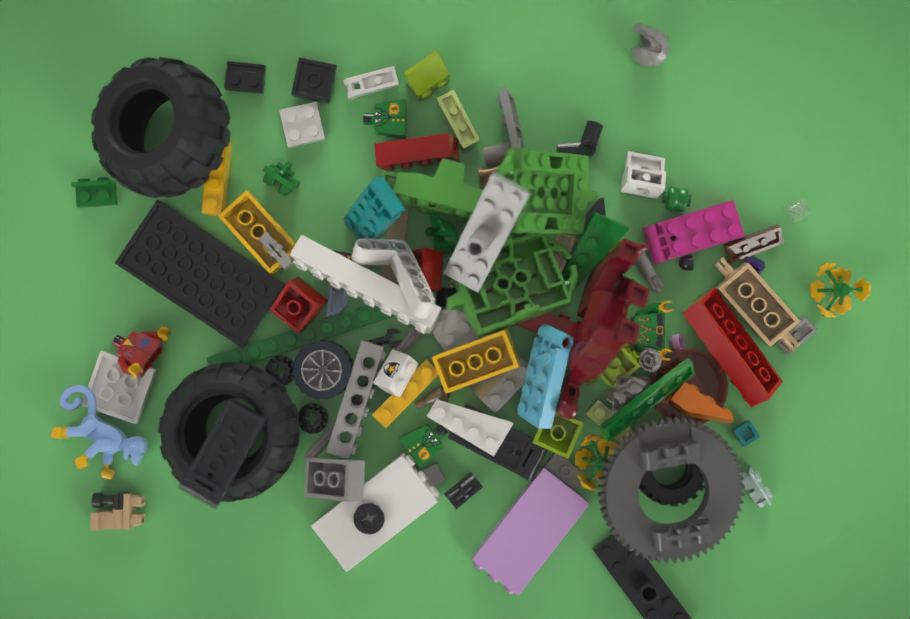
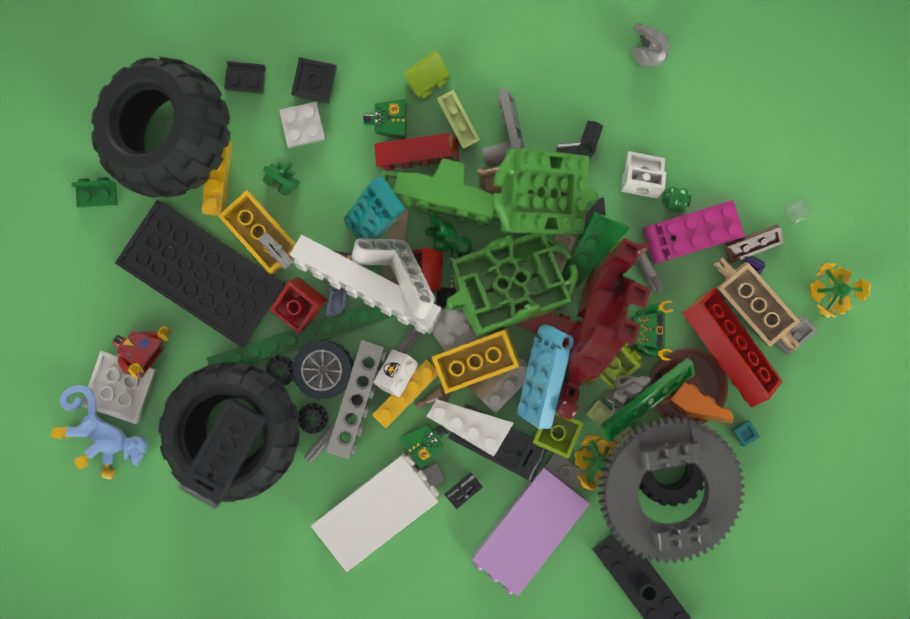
tan hips [90,491,145,531] -> none
light grey brick [304,457,365,502] -> none
white plate [343,66,399,100] -> none
black gear [353,503,385,534] -> none
black bar [367,328,403,348] -> none
light grey plate [443,172,531,292] -> none
light grey plate [639,348,662,373] -> none
lavender hinge [668,334,685,350] -> none
black hinge [679,255,694,271] -> none
light aqua hinge [739,466,773,508] -> none

